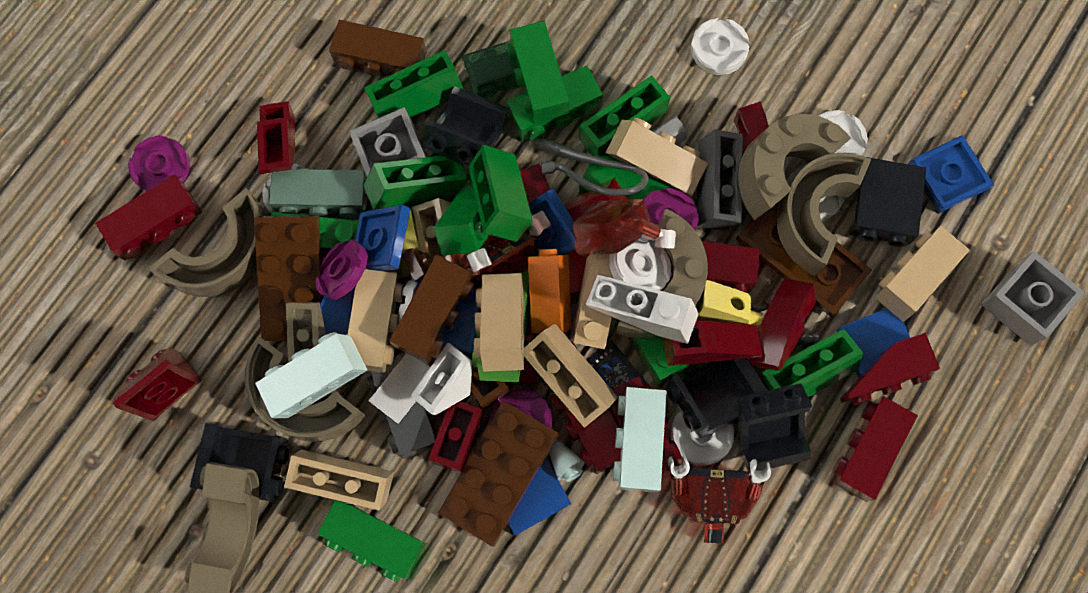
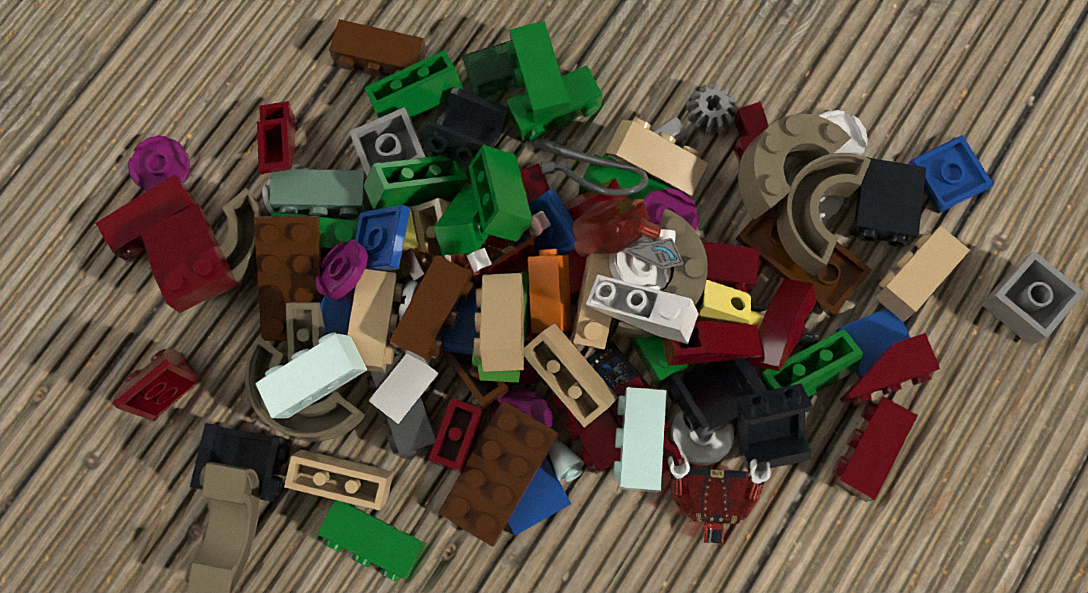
white slope [411,343,473,415] -> none
green brick [579,75,670,157] -> none
white tile [691,18,749,75] -> none
dark grey brick [697,129,743,231] -> none
none -> dark red slope [141,203,237,313]
none -> light grey sticker [624,238,683,269]
none -> light grey gear [686,83,738,135]

